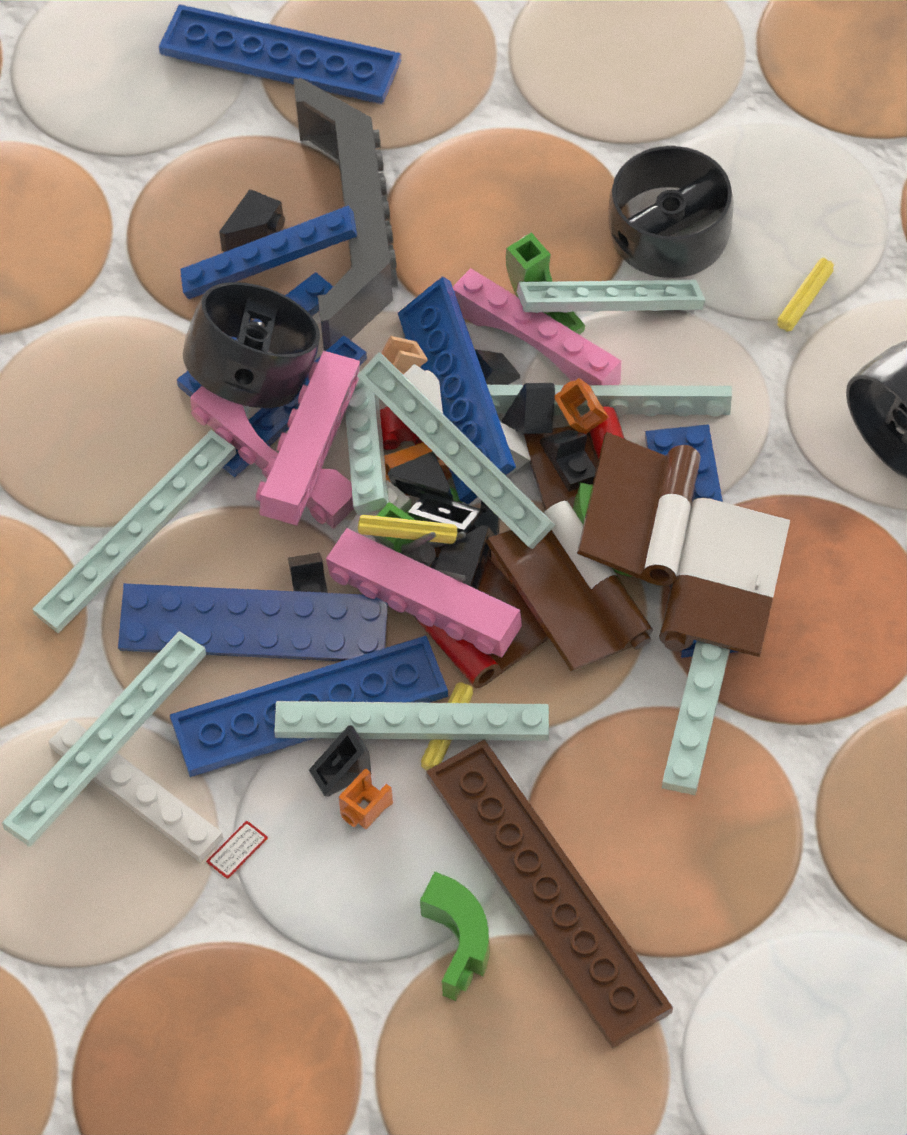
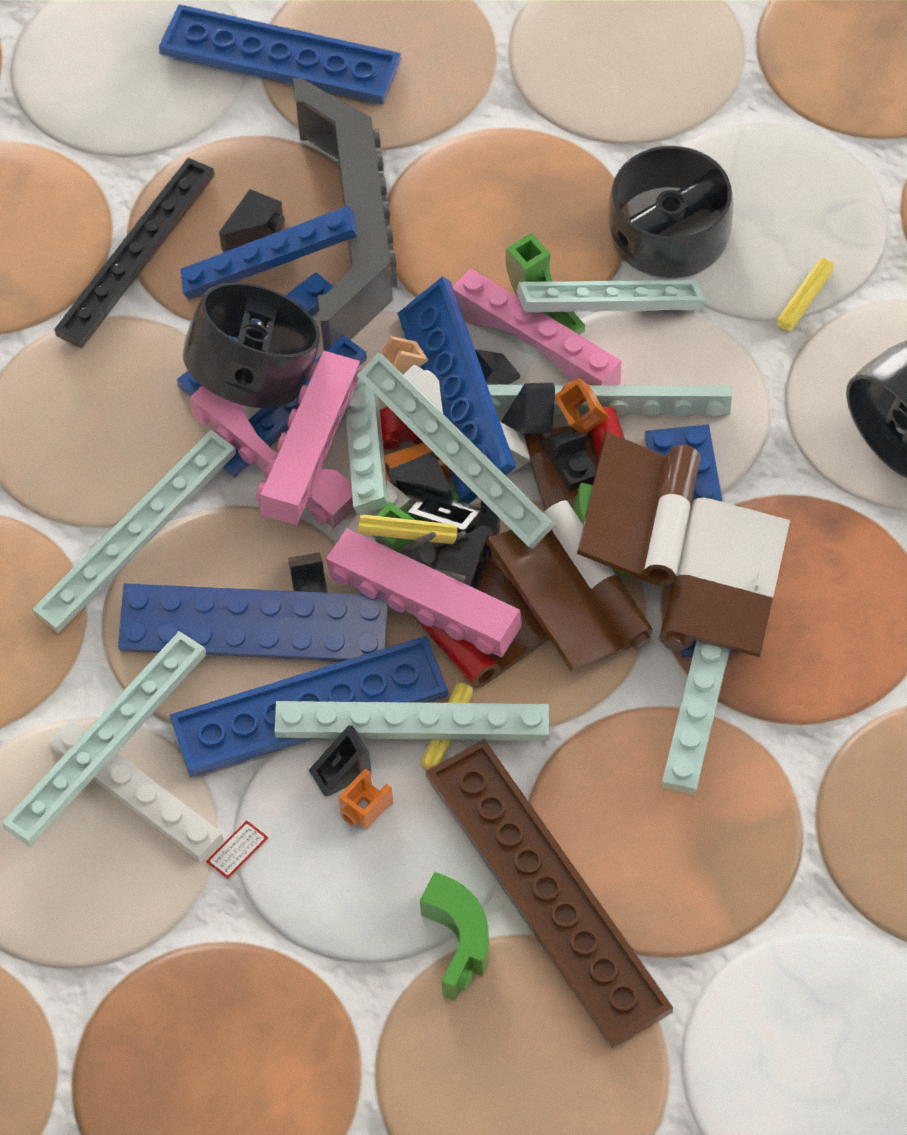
none -> black plate [54,157,215,348]

